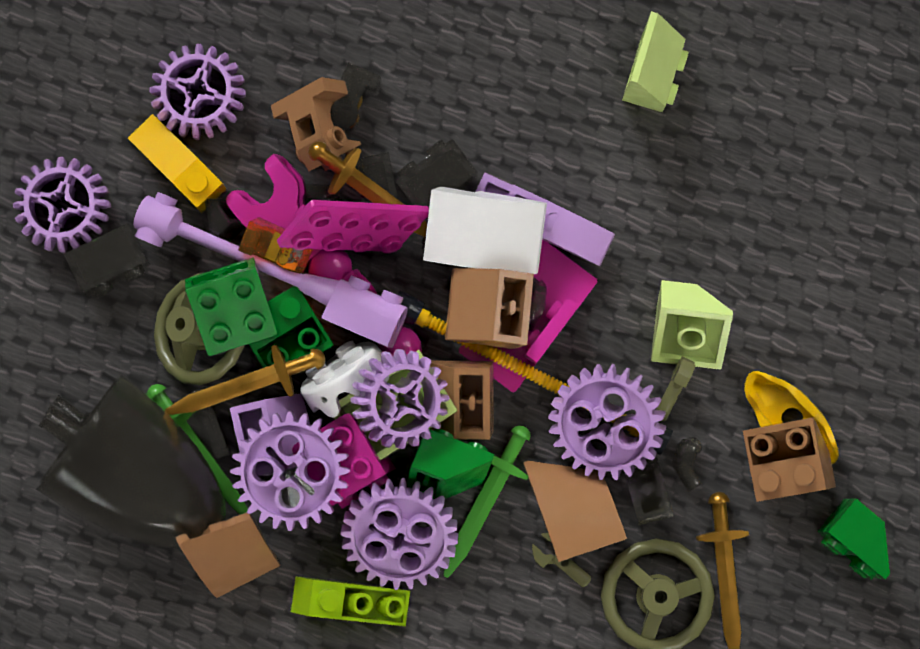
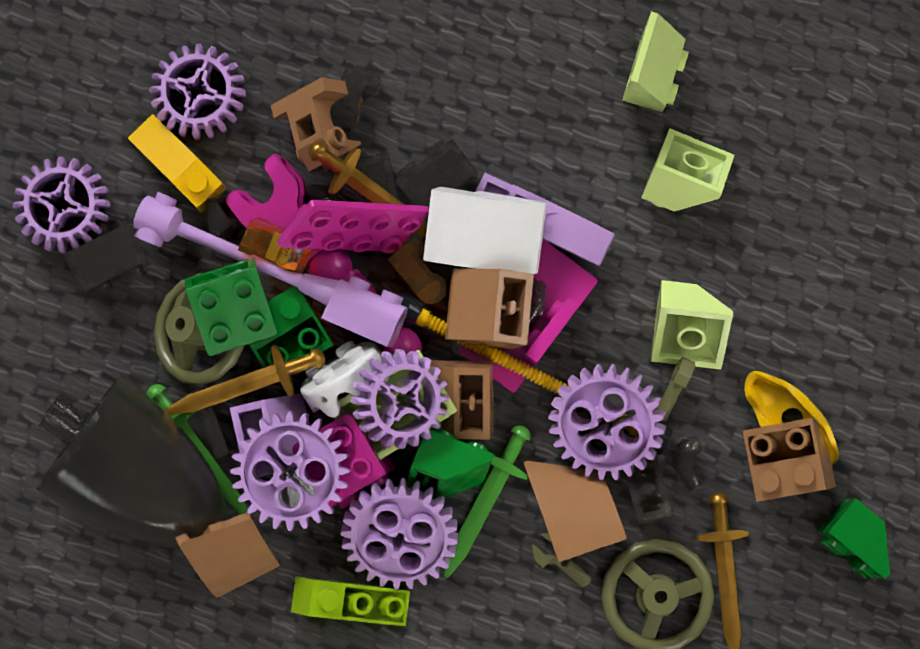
none -> clear orange leg [388,237,447,306]
none -> yellowish green slope [641,128,734,211]

